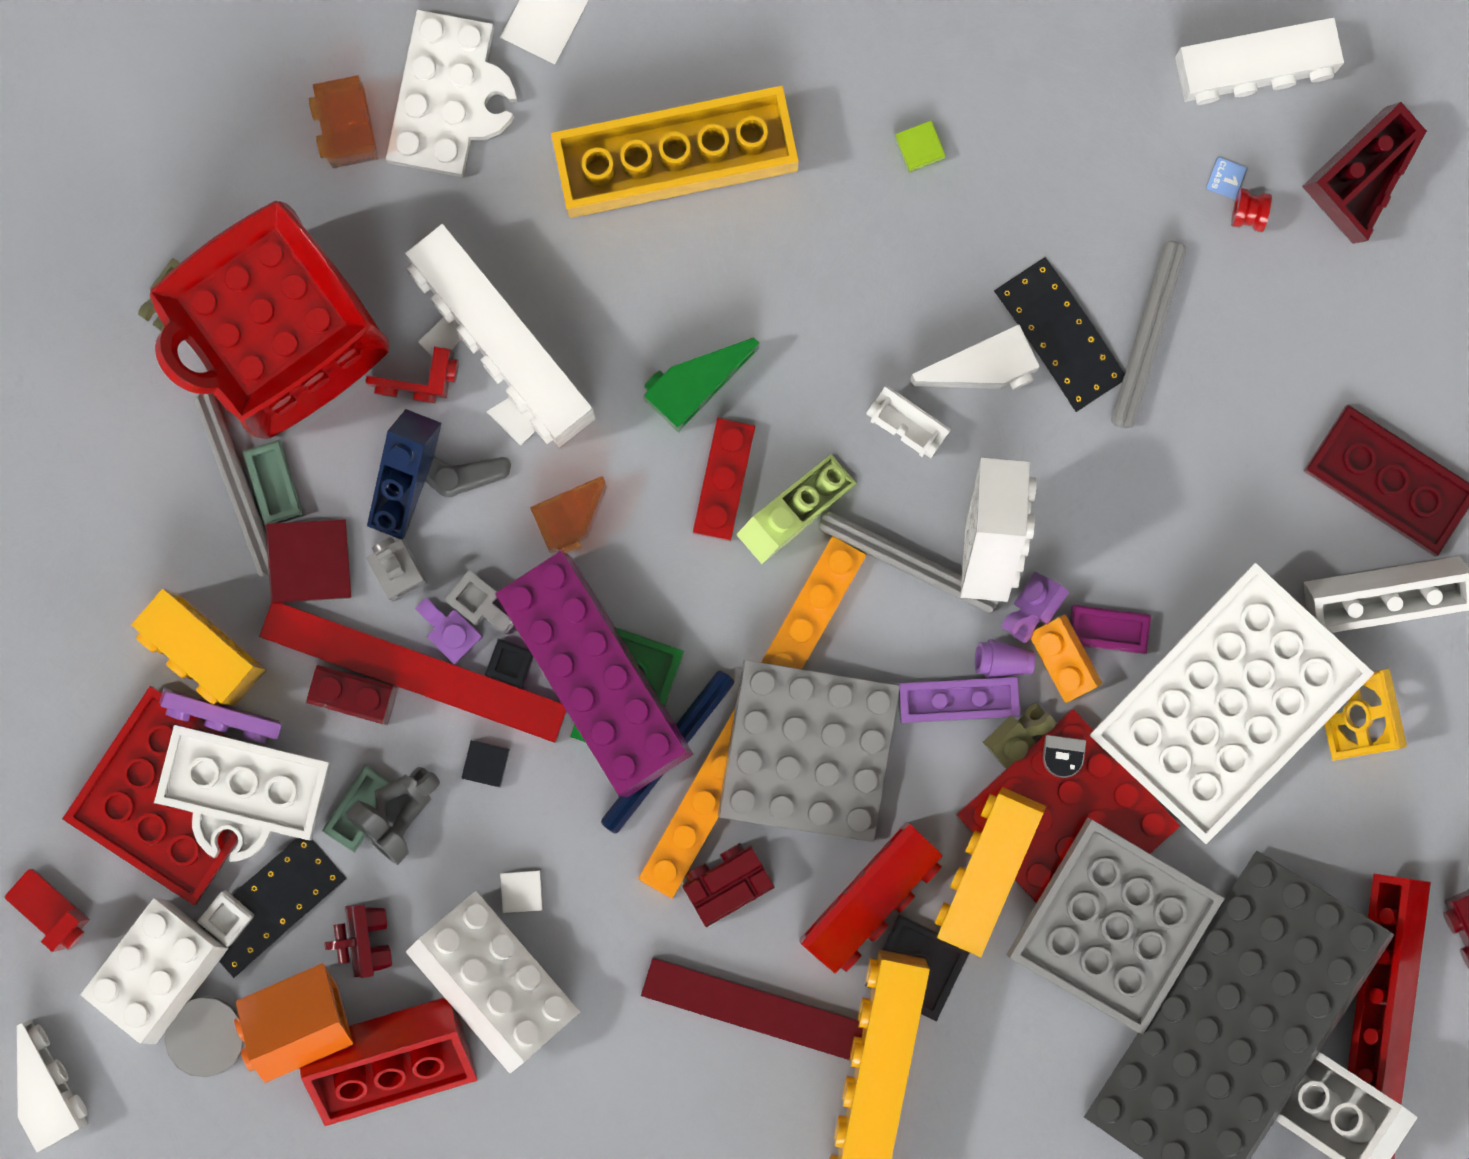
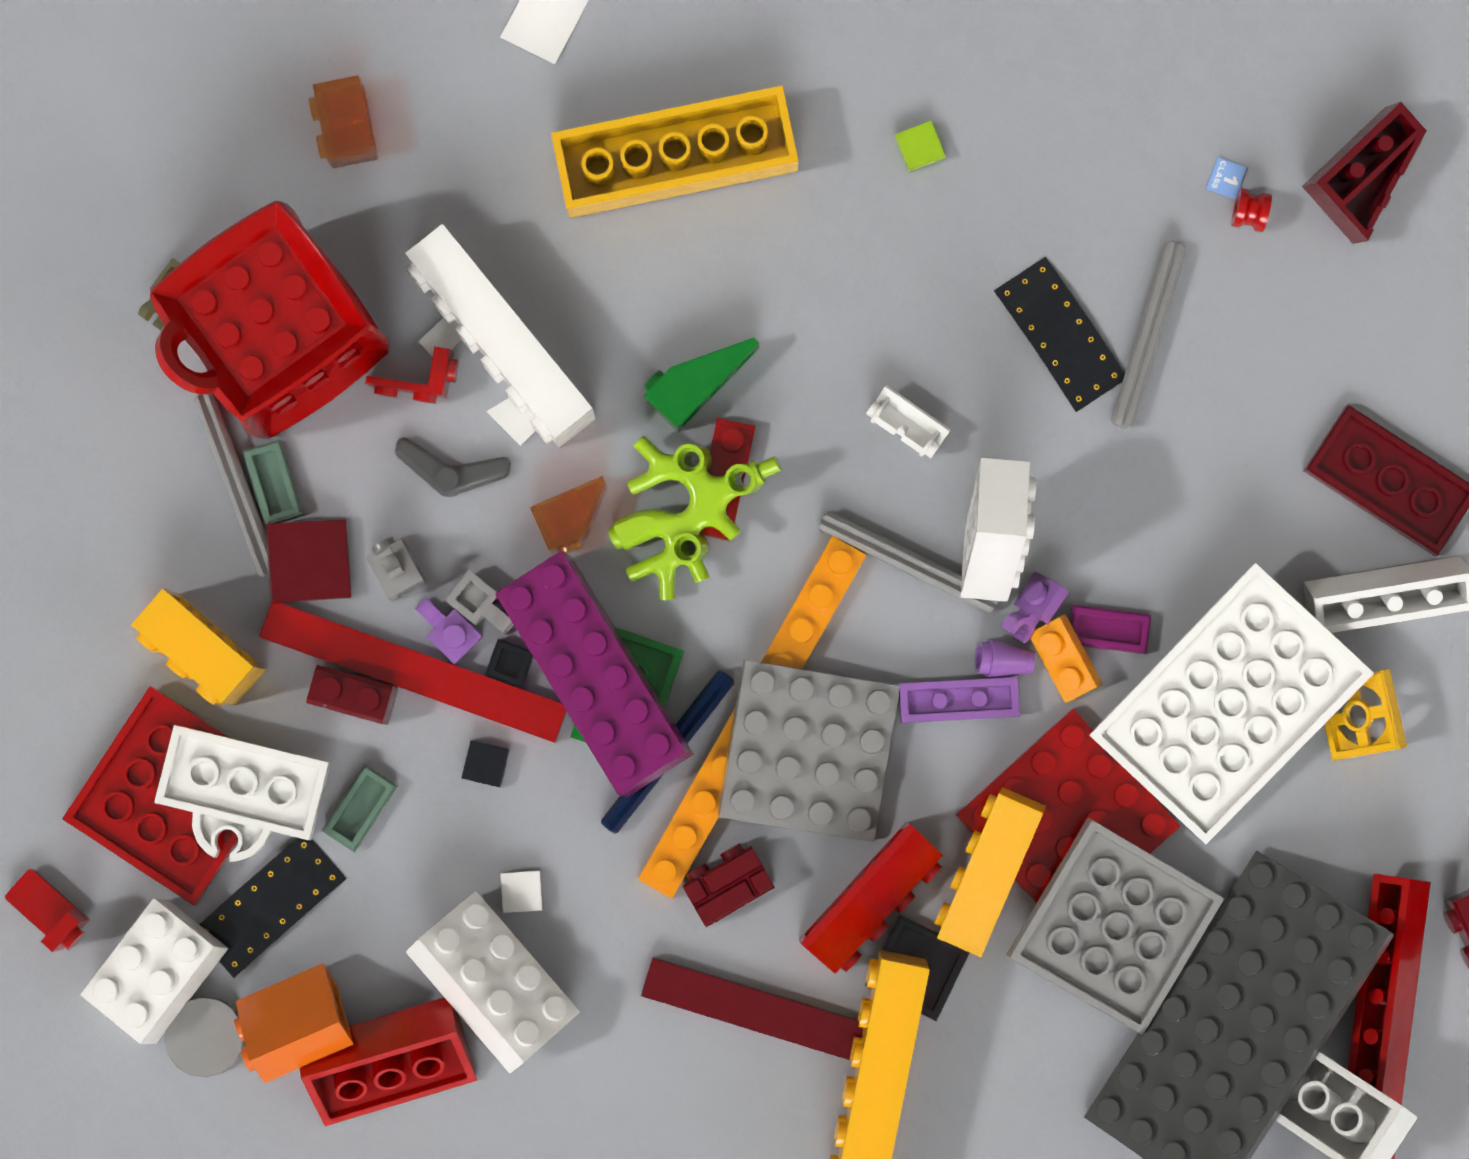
white slope [17,1020,88,1152] -> none
medium lavender plate [159,687,282,743] -> none
white tile [197,890,255,947] -> none
dark red hips [324,904,392,978] -> none
dark grey piece [345,767,440,865] -> none
dark blue slope [367,409,442,540] -> none
white plate [386,10,517,178] -> none
yellowish green slope [736,454,857,564] -> none
white slope [910,325,1040,390] -> none
olive plate [983,702,1057,769] -> none
tile [1042,735,1086,778] -> none
white brick [1175,18,1344,105] -> none
none -> lime plant [608,436,782,600]

